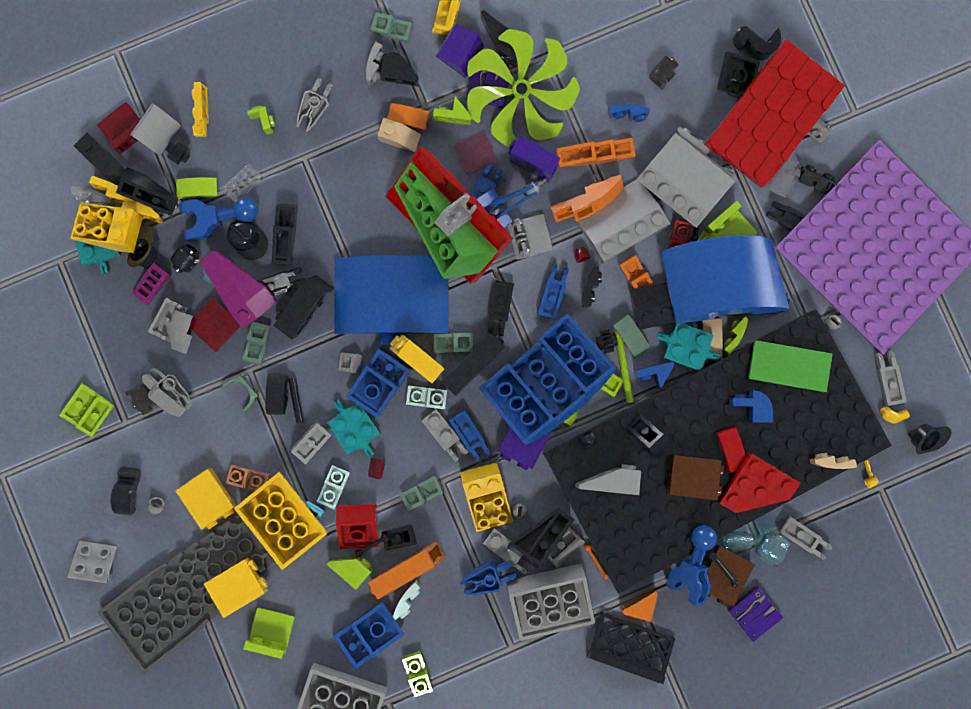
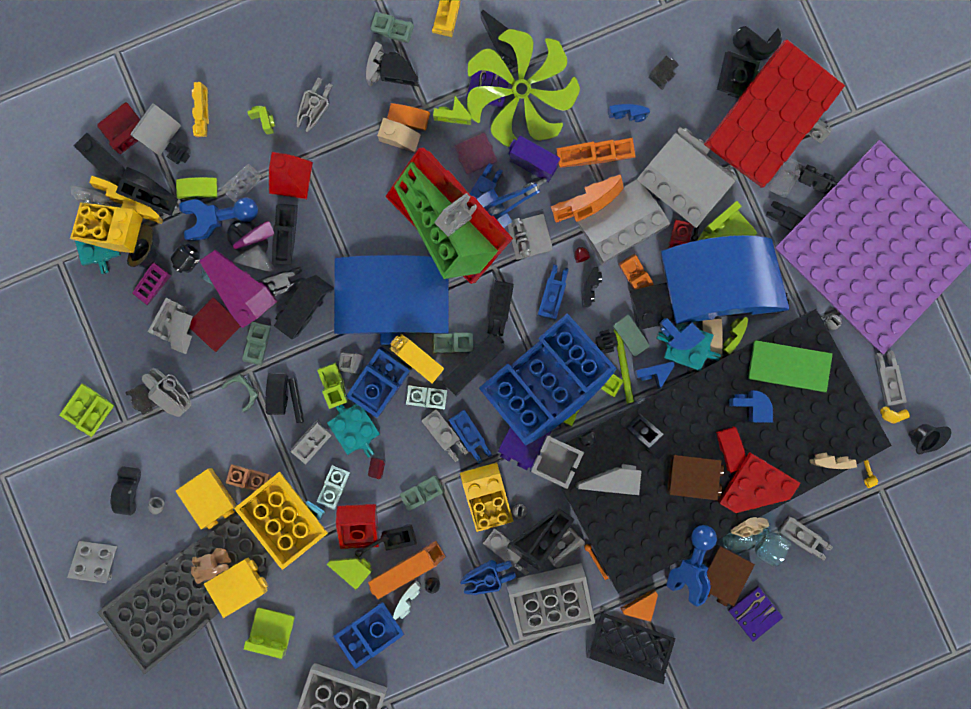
slope [402,650,433,697] -> none
dark purple slope [436,24,484,78] -> none
black hinge [709,553,739,587] -> none
none -> medium nougat animal [191,548,231,584]
none -> magenta slope [233,221,274,249]
none -> clear slope [234,245,275,273]
none -> red slope [269,152,313,200]
none -> lime slope [317,362,348,409]
none -> black hinge [424,577,440,594]
none -> light grey piece [530,435,584,489]
none -> blue brick [659,318,705,350]
none -> tan slope [731,517,769,537]

